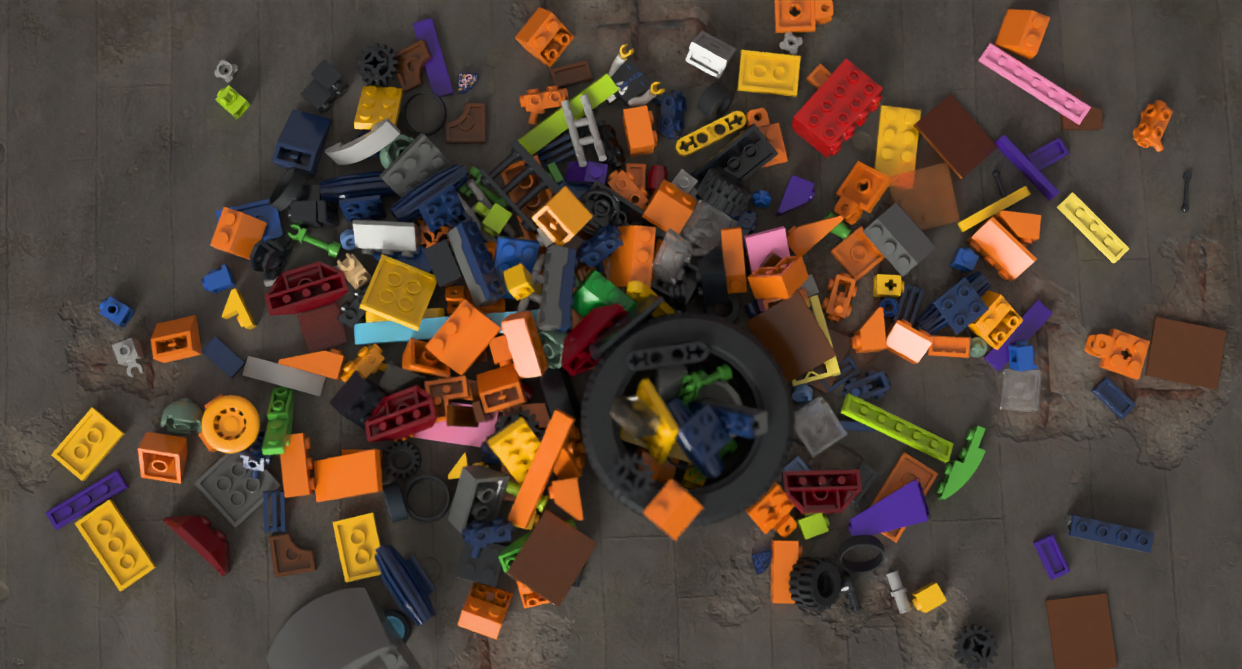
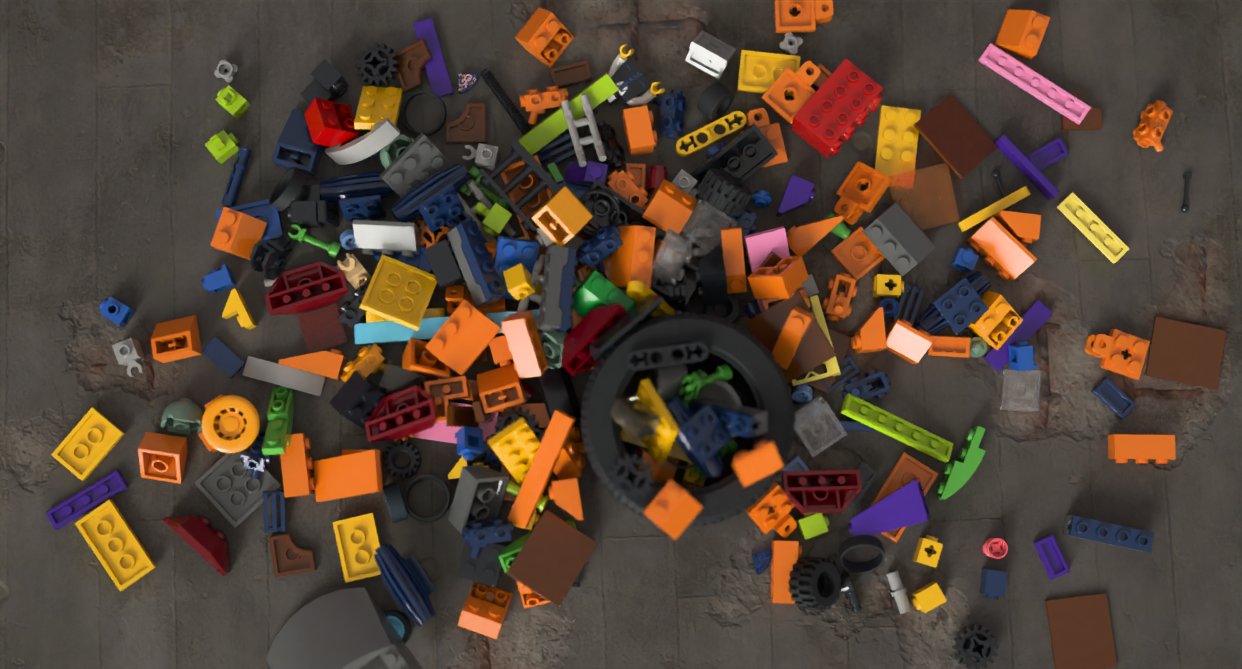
none -> lime brick [204,130,239,164]
none -> dark blue pin [221,146,252,207]
none -> red slope [304,98,360,147]
none -> blue brick [455,426,483,460]
none -> light grey brick [462,143,500,170]
none -> black piece [480,68,532,135]
none -> dark blue tile [706,142,727,160]
none -> orange slope [732,440,783,488]
none -> orange plate [761,61,821,124]
none -> orange slope [772,306,815,370]
none -> yellow brick [912,535,943,568]
none -> dark blue brick [979,568,1007,600]
none -> coral wheel [983,537,1008,559]
none -> orange brick [1108,434,1176,464]

